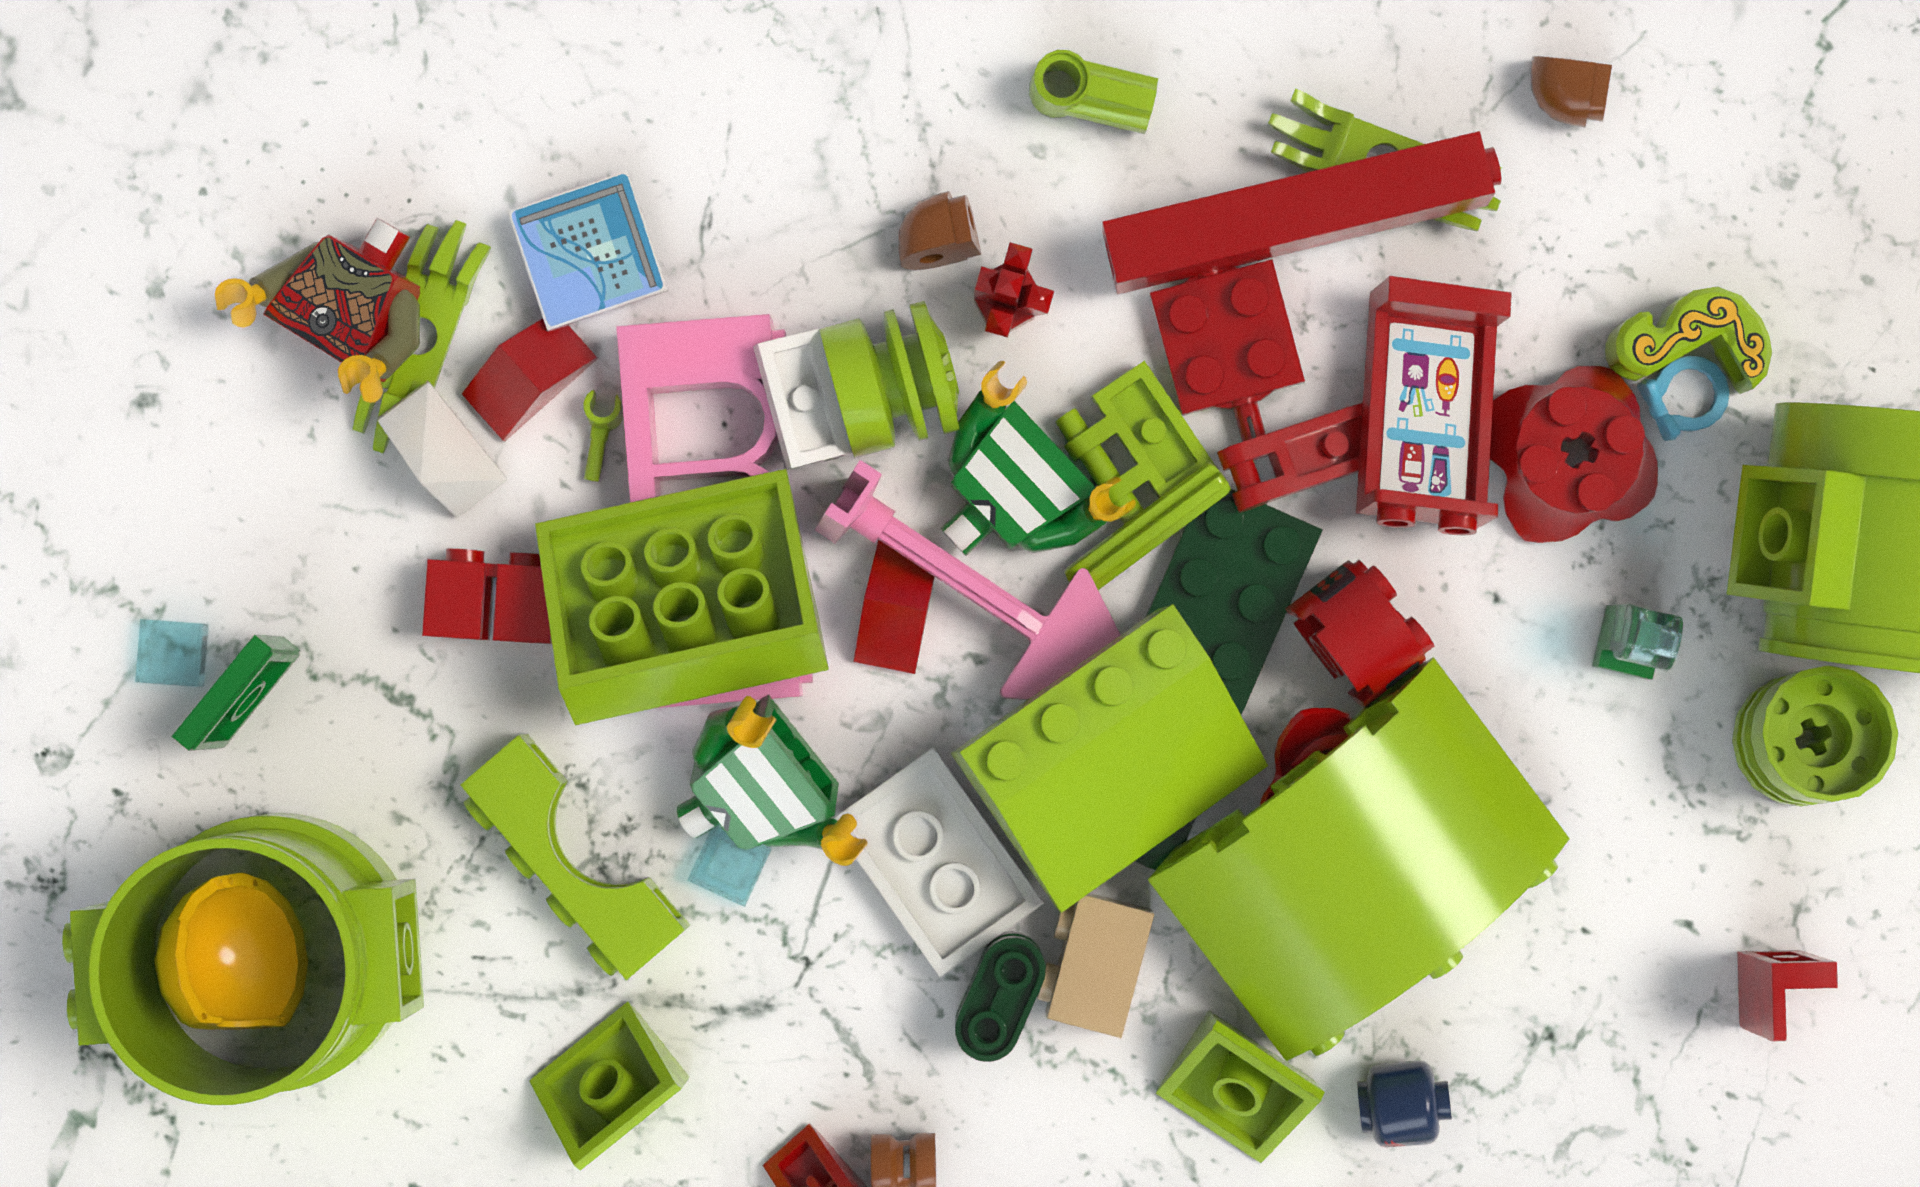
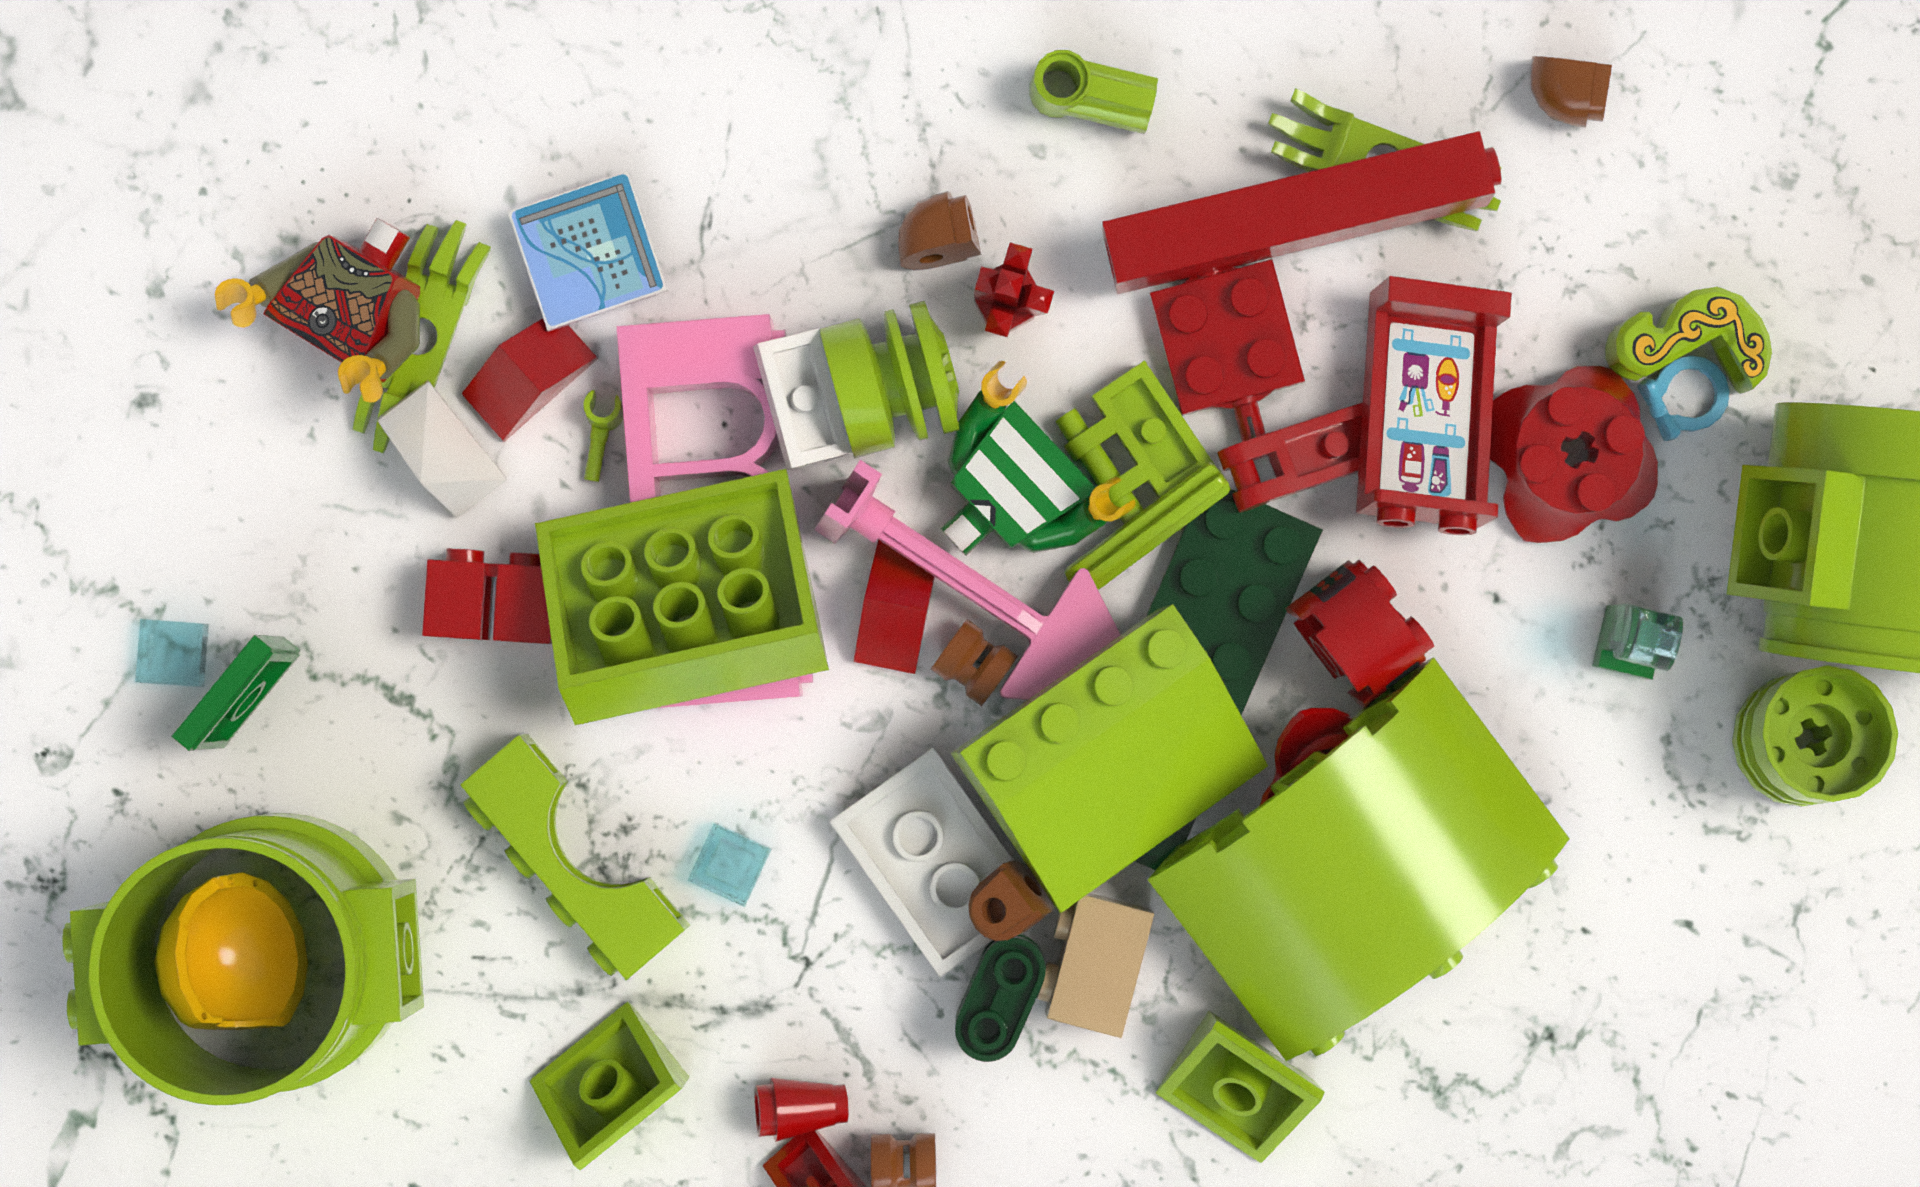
torso [677,695,868,866] -> none
dark blue head [1357,1060,1452,1148] -> none
red panel [1737,950,1838,1042] -> none
none -> red cone [754,1078,849,1142]
none -> dark orange wheel [931,619,1018,707]
none -> dark orange piece [968,860,1054,941]

